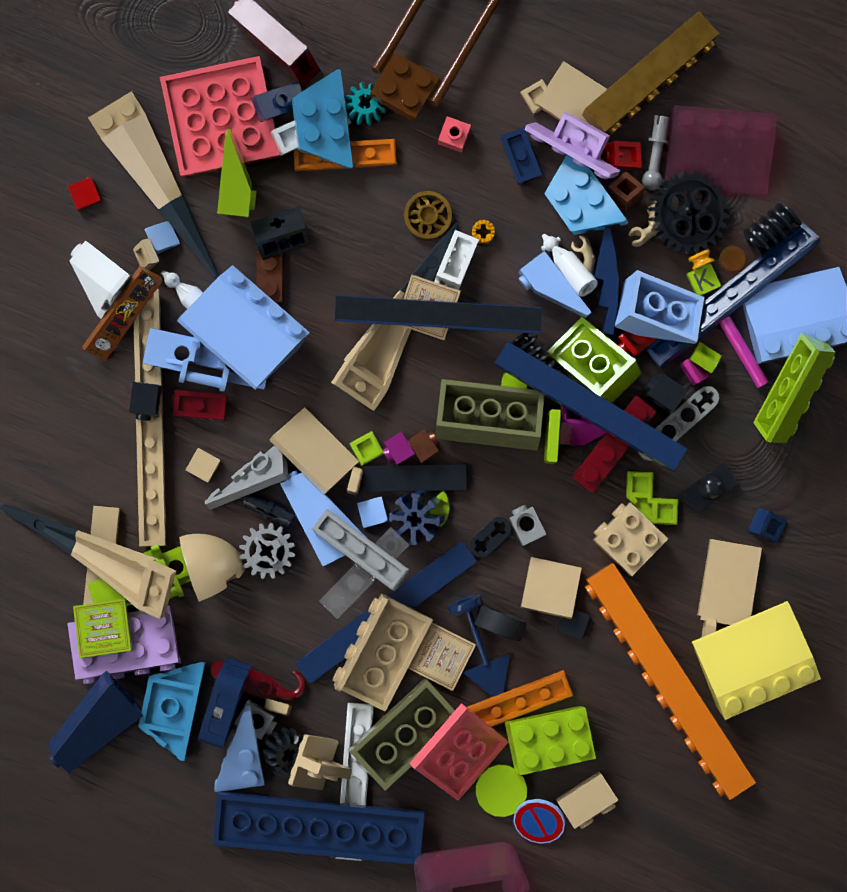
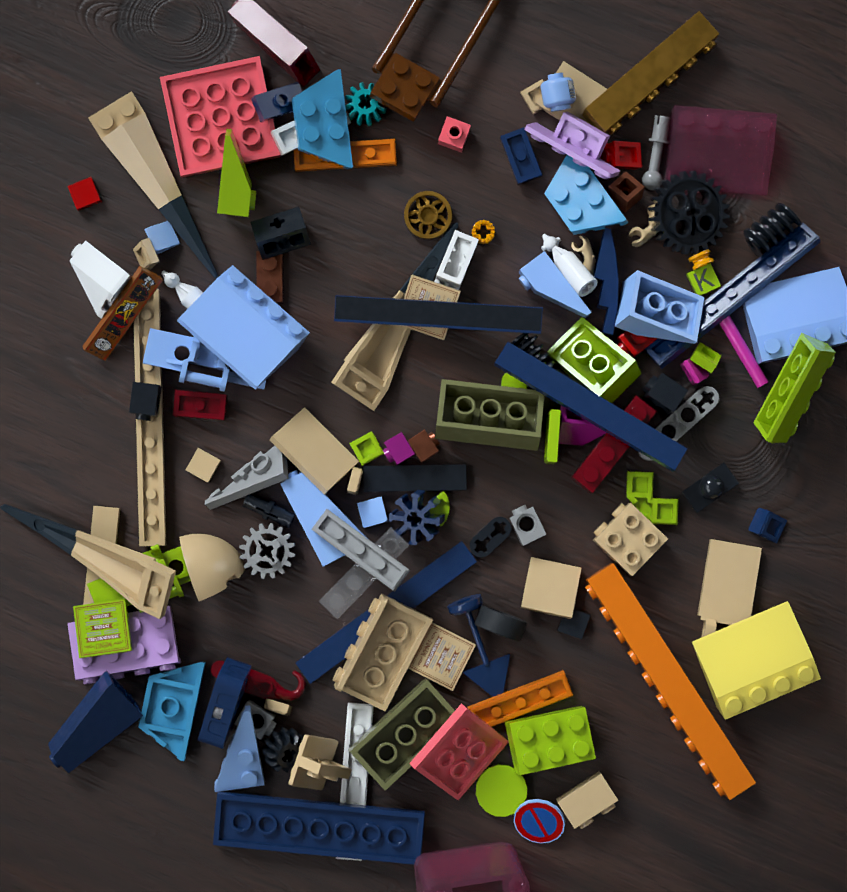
clear orange tile [719,246,746,272] -> none
none -> light blue head [540,73,576,112]

